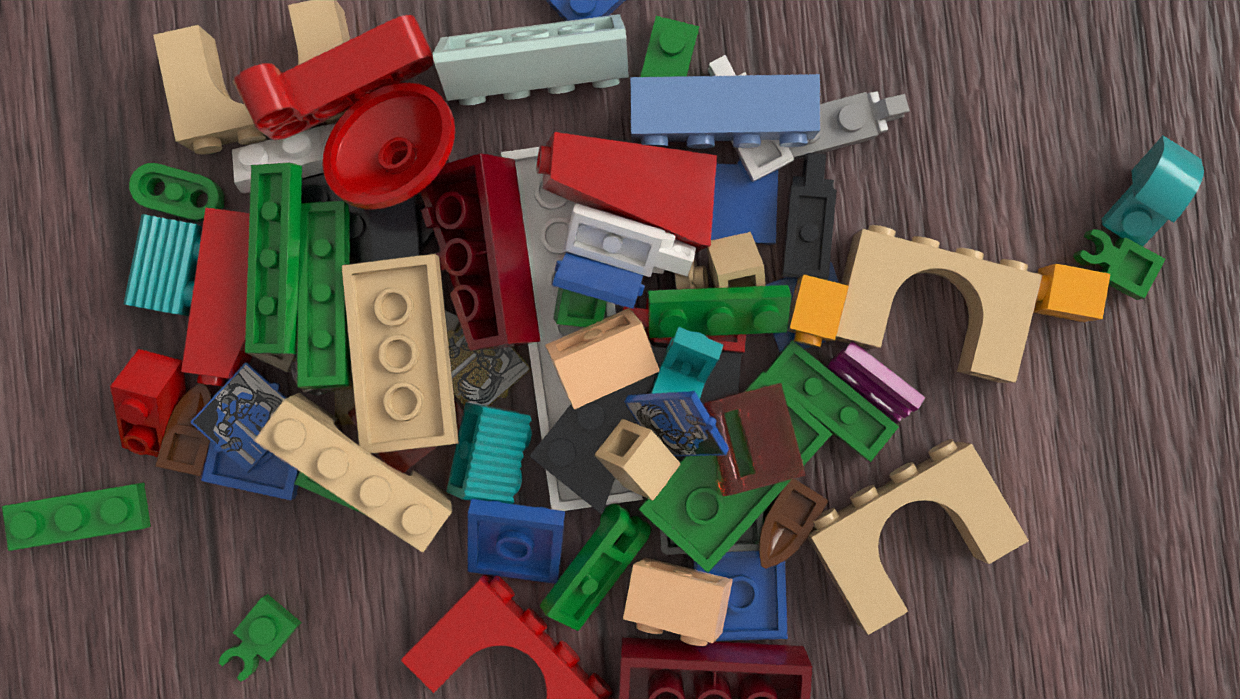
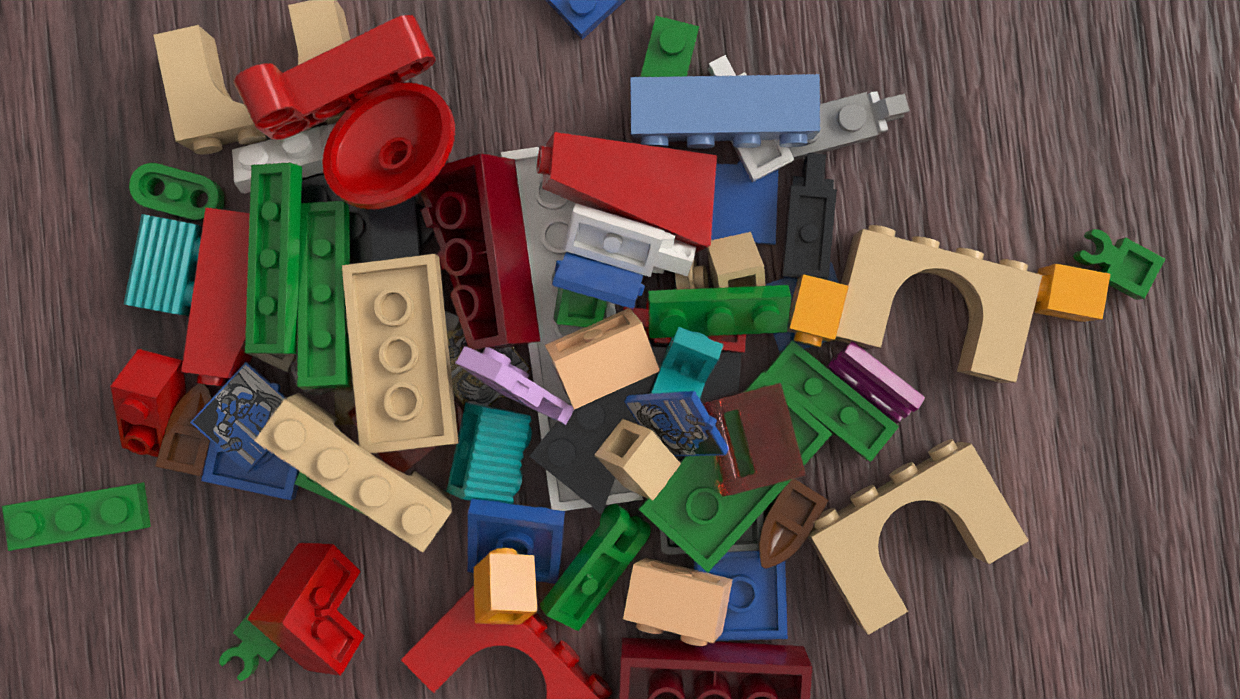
light aqua slope [433,14,629,105] -> none
teal brick [1102,135,1204,246] -> none
none -> red panel [247,543,364,676]
none -> lavender wing [456,346,574,425]
none -> brick [474,548,537,625]

